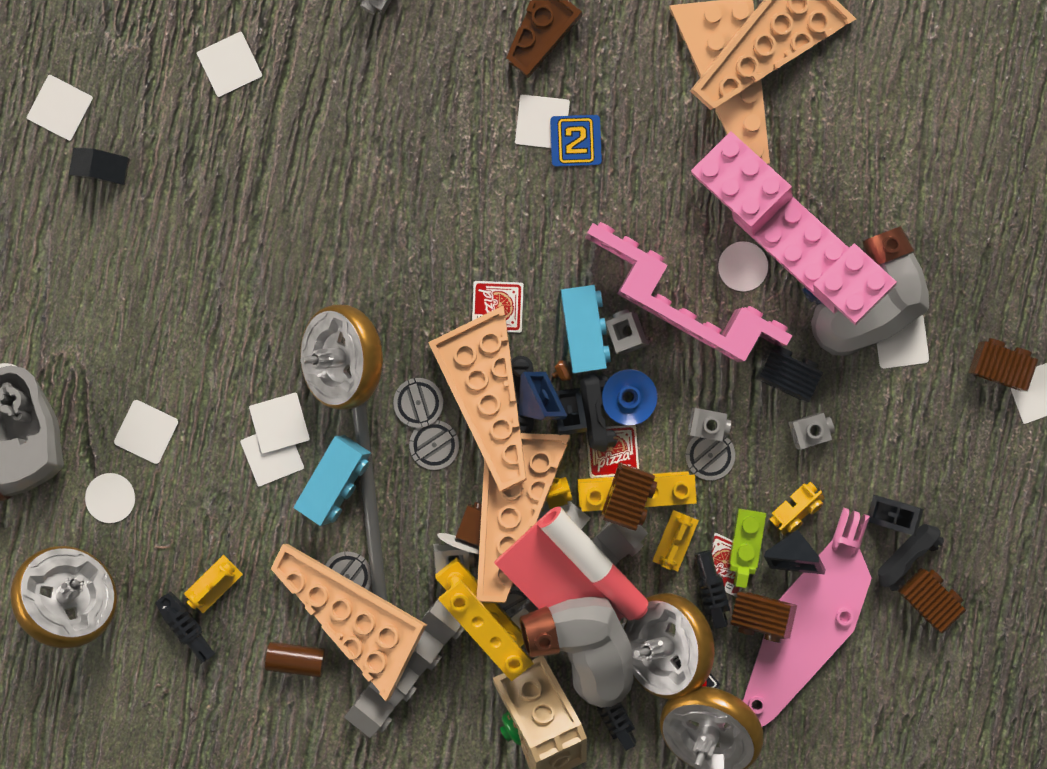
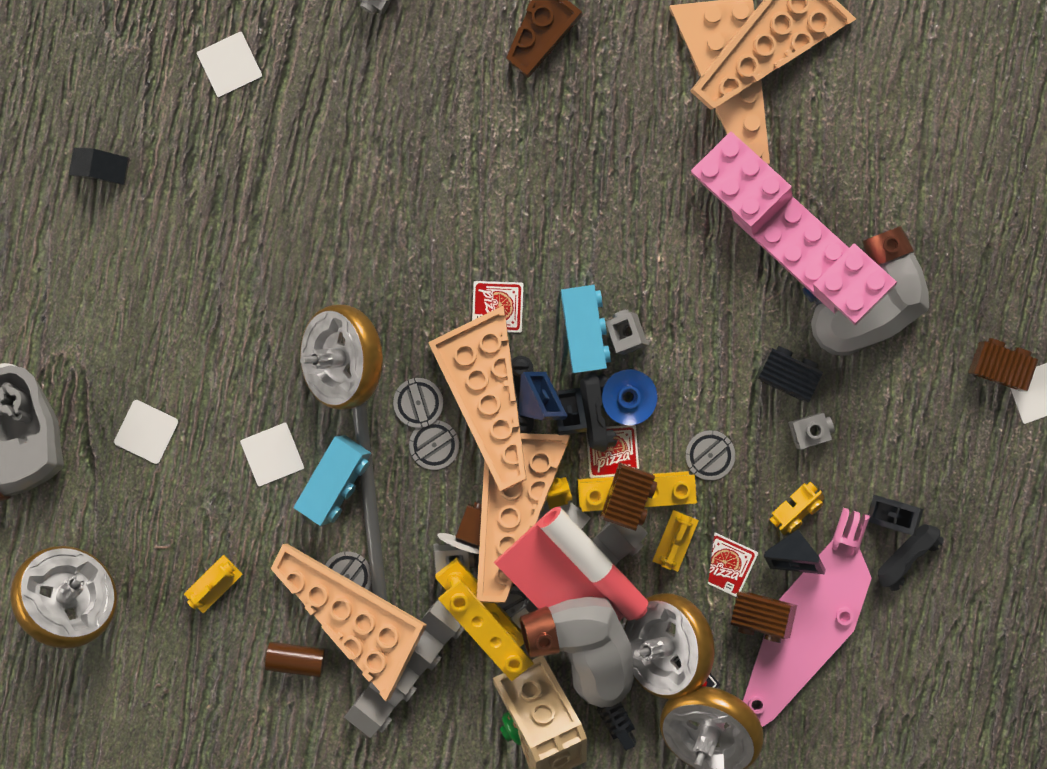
white sticker [27,75,93,141] -> none
white sticker [85,473,135,523] -> none
black hinge [155,591,215,664] -> none
white sticker [249,393,310,454] -> none
white sticker [515,95,570,148] -> none
sticker [550,115,602,166] -> none
dark orange rock [552,360,573,381] -> none
bright pink bracket [585,222,792,362] -> none
light grey brick [687,407,731,441] -> none
black hinge [694,550,730,629] -> none
white sticker [718,241,768,291] -> none
lime hinge [729,508,766,588] -> none
white sticker [877,315,929,368] -> none
reddish brown brick [898,568,966,634] -> none

